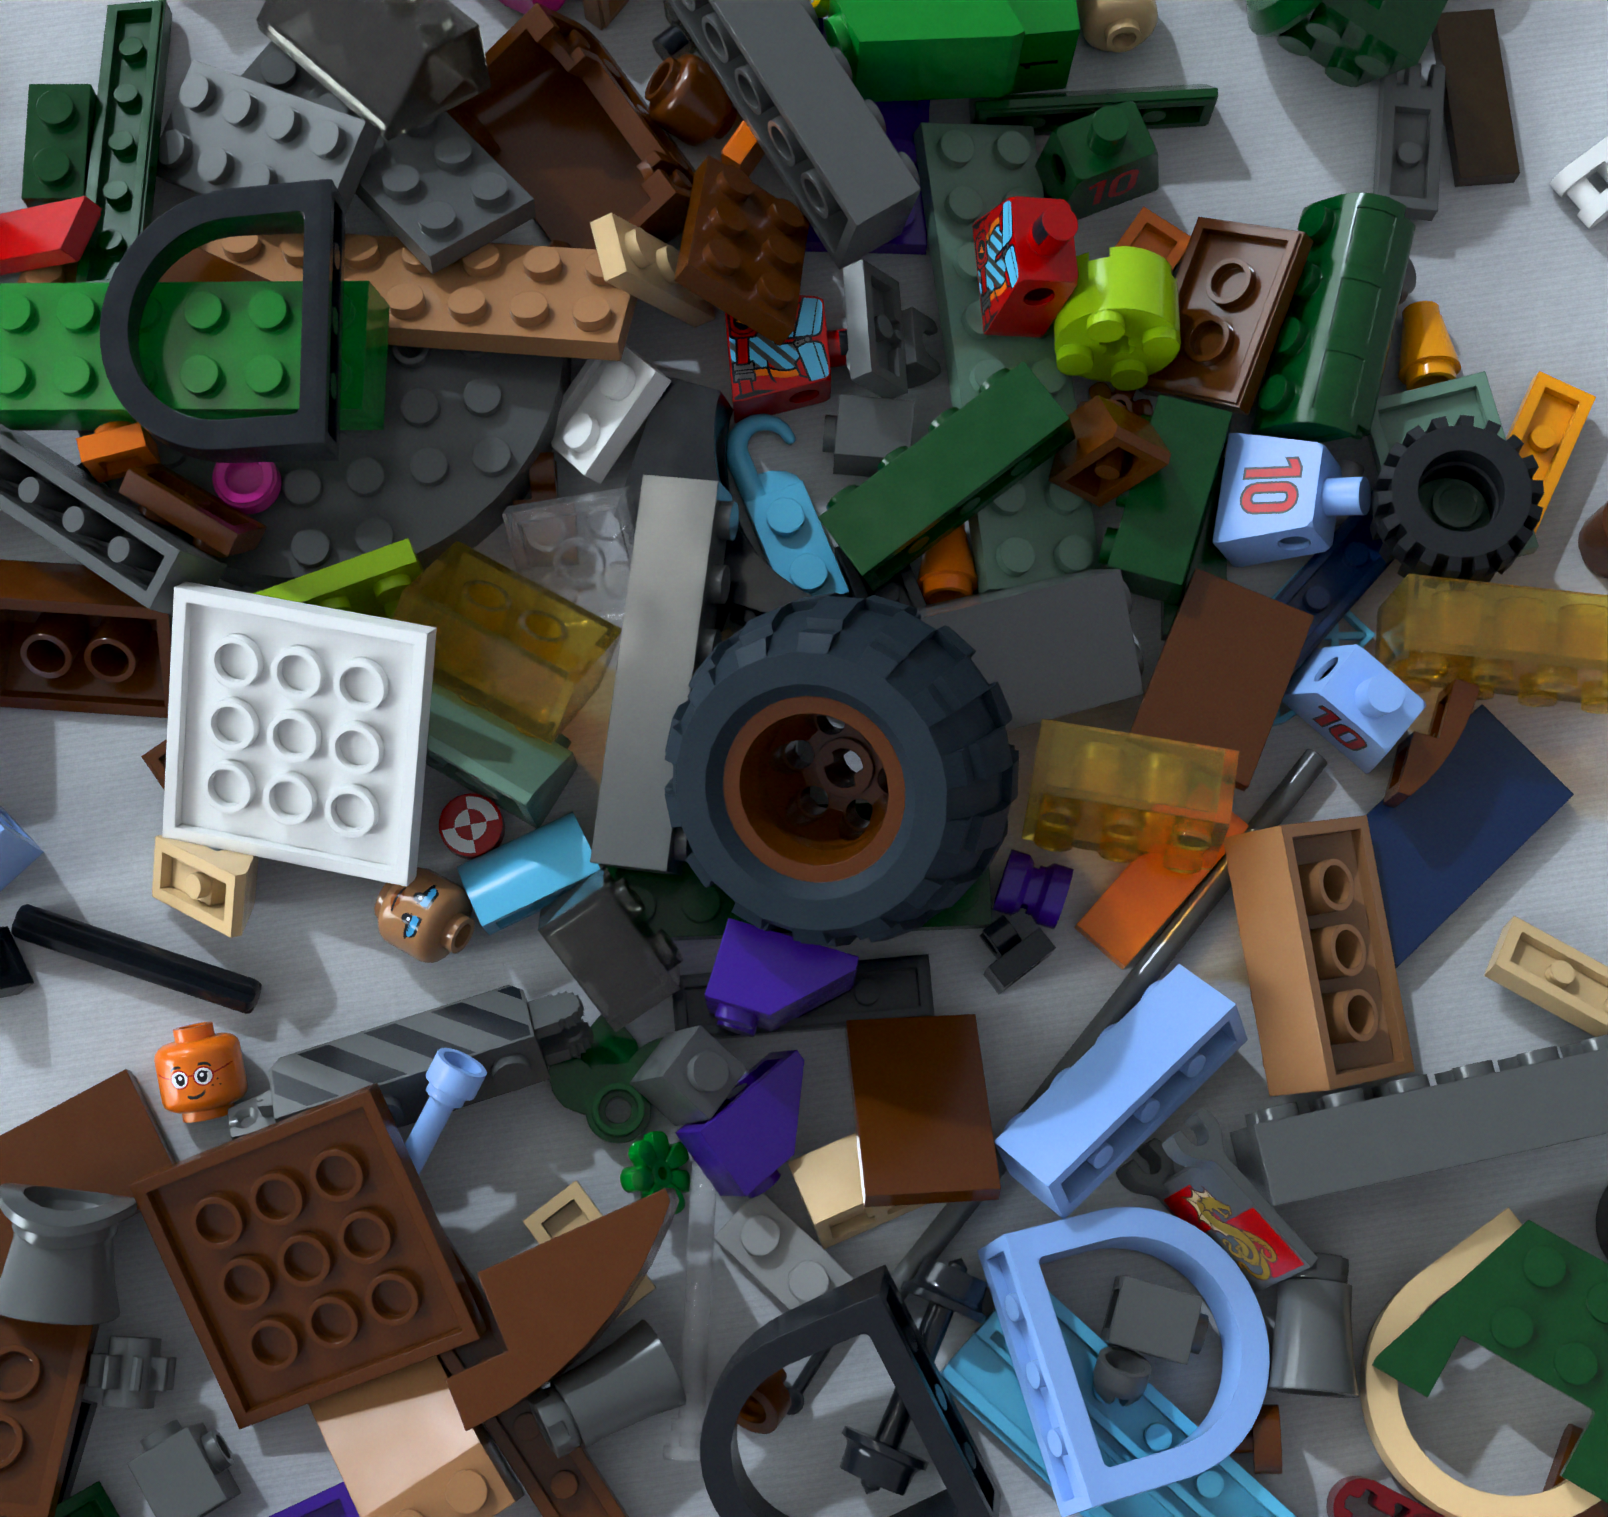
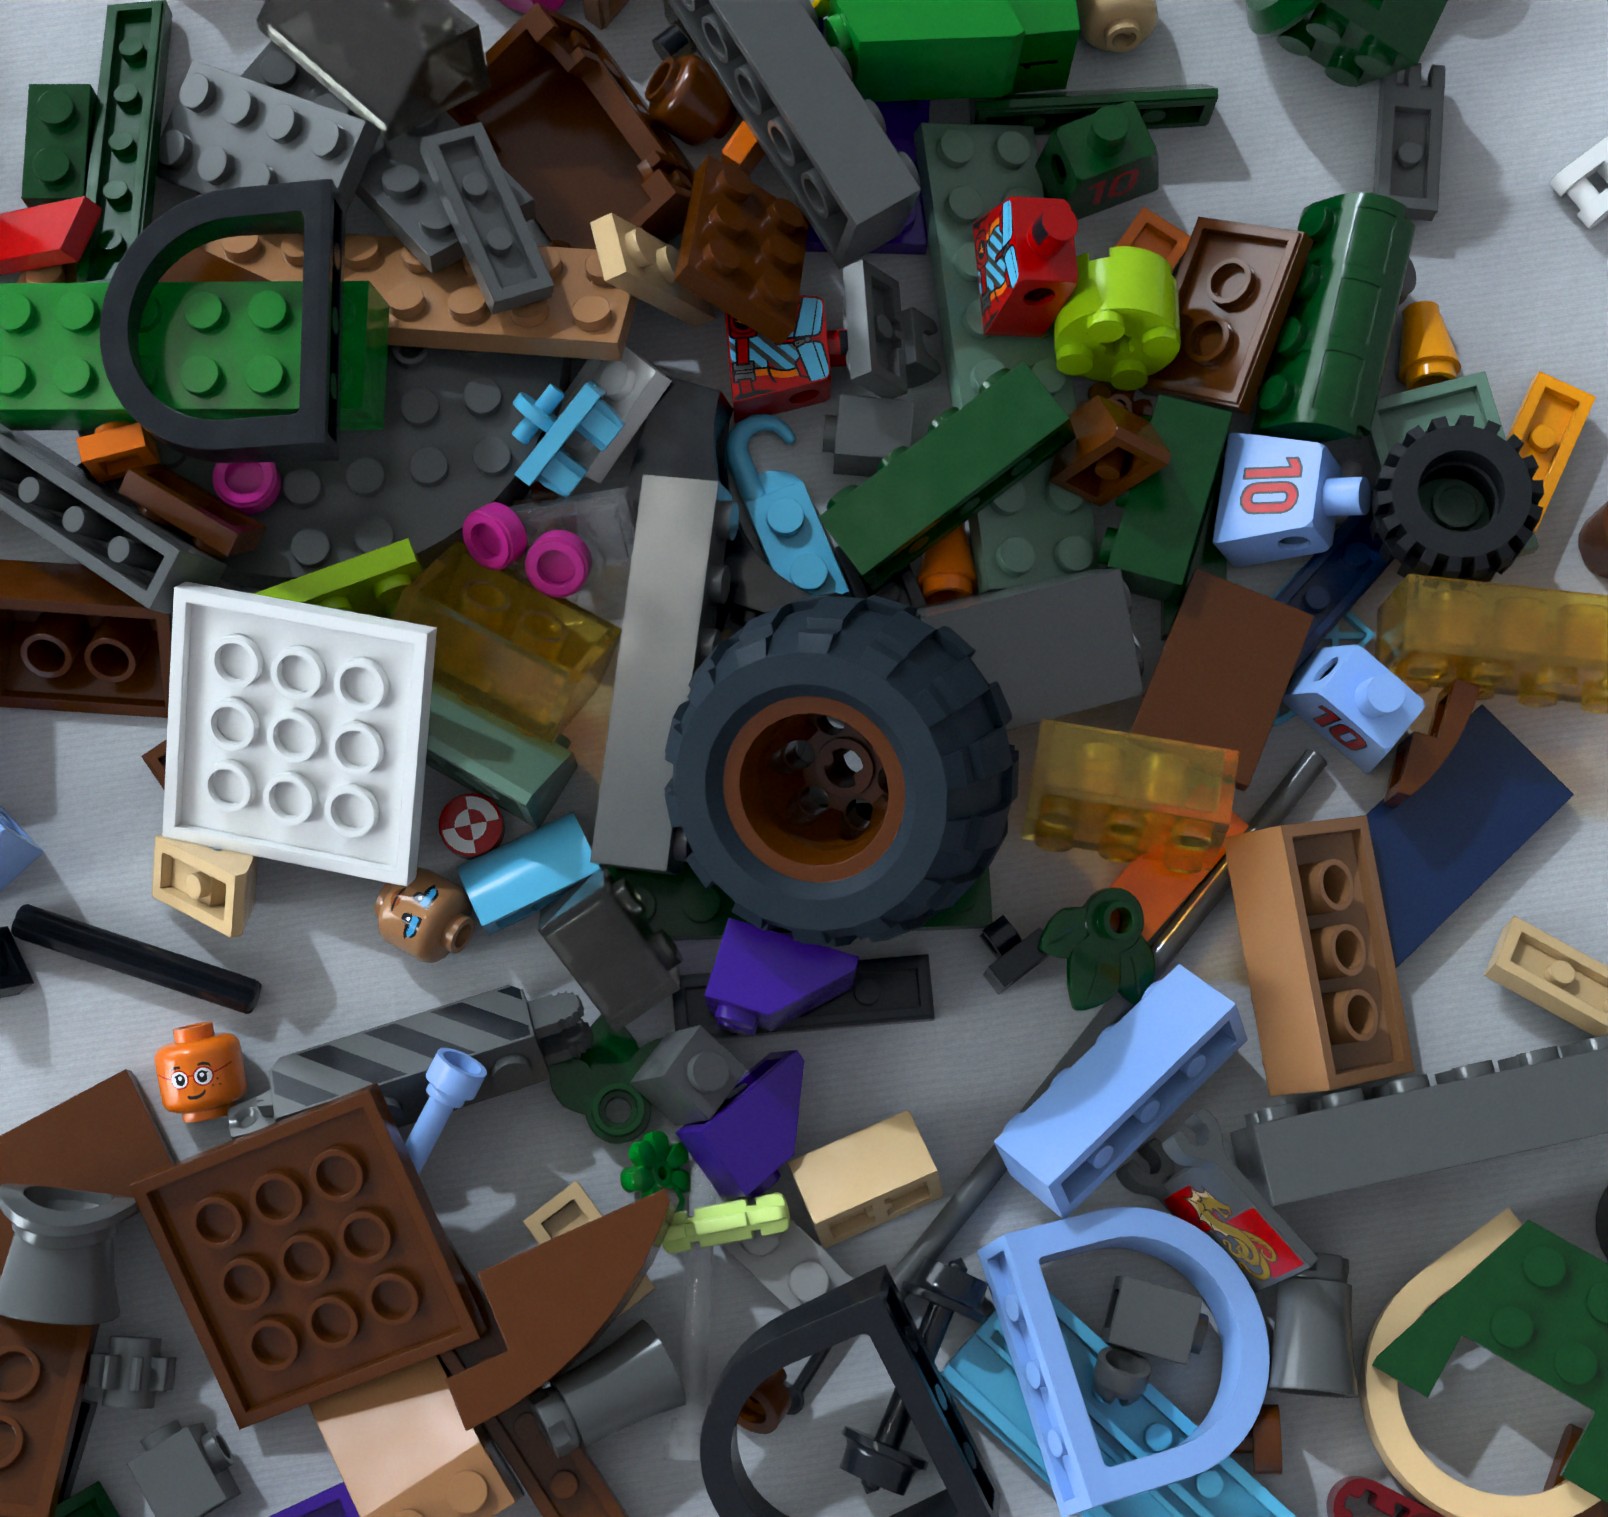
reddish brown tile [845,1014,1001,1207] -> none
dark purple wheel [992,849,1074,930] -> none
dark brown tile [1432,9,1520,187] -> none
none -> dark grey plate [420,122,554,315]
none -> dark pink tile [463,502,527,570]
none -> medium azure hips [512,380,626,498]
none -> dark pink tile [525,530,592,598]
none -> yellowish green axle [662,1192,790,1254]
none -> dark green plate [1039,888,1155,1011]

